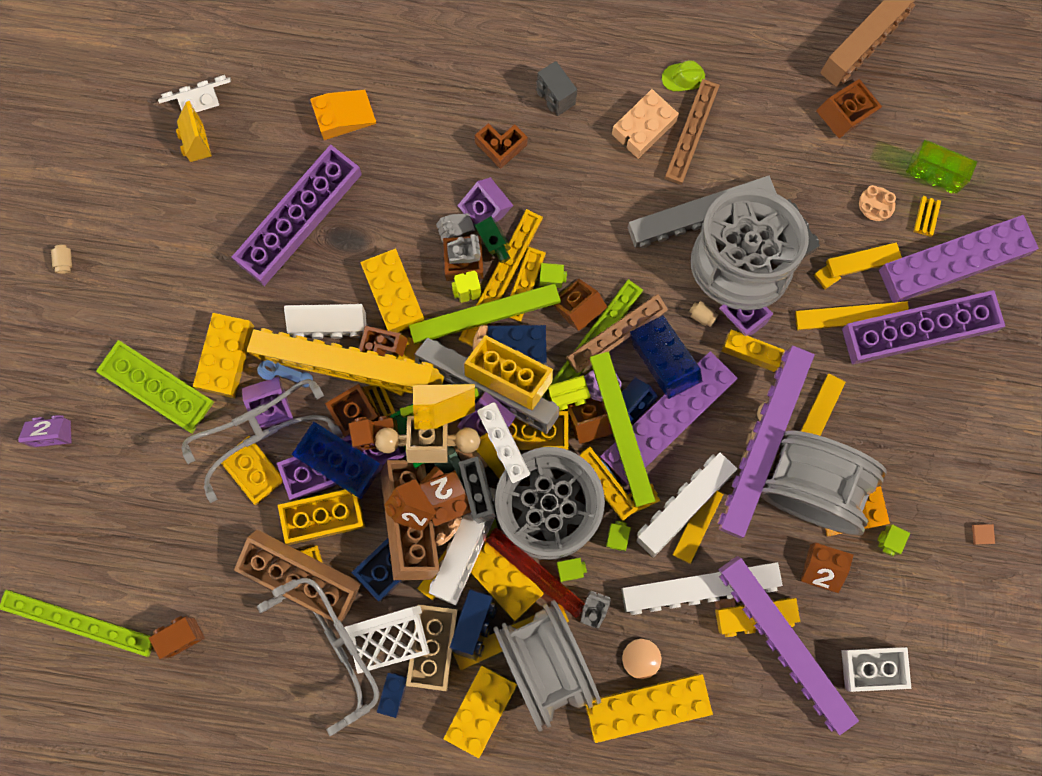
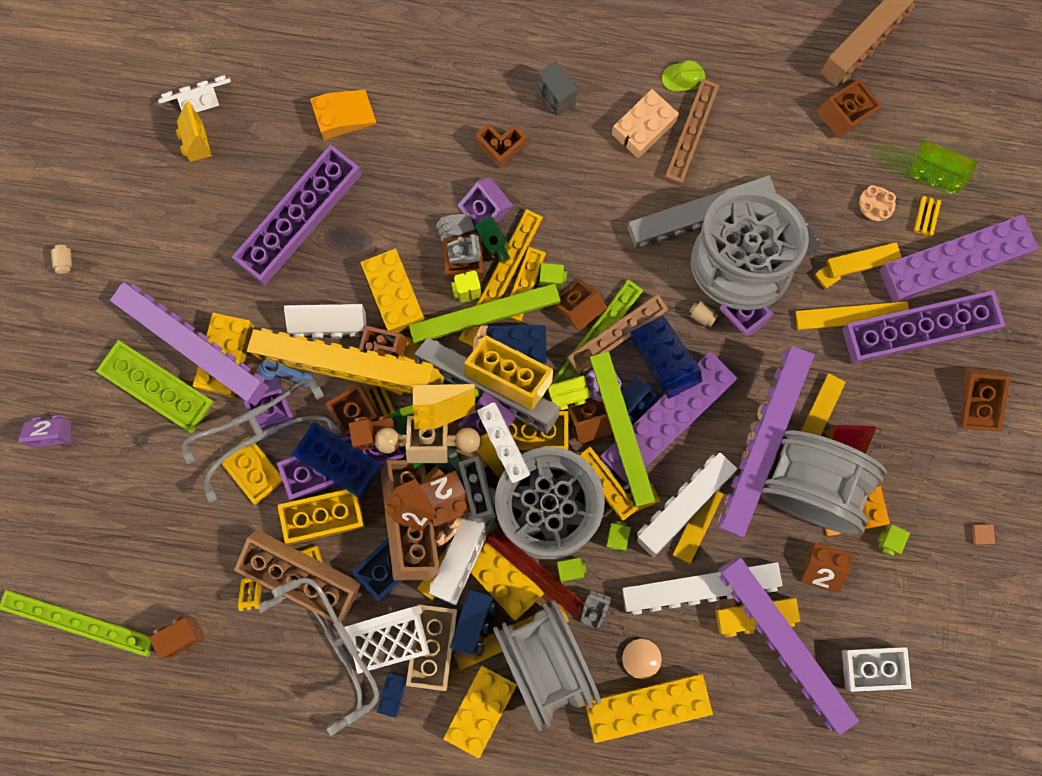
yellow brick [721,329,785,372] -> none
none -> medium lavender brick [110,282,269,406]
none -> yellow tile [238,578,262,611]
none -> dark red slope [822,425,876,454]
none -> dark orange slope [962,368,1011,432]

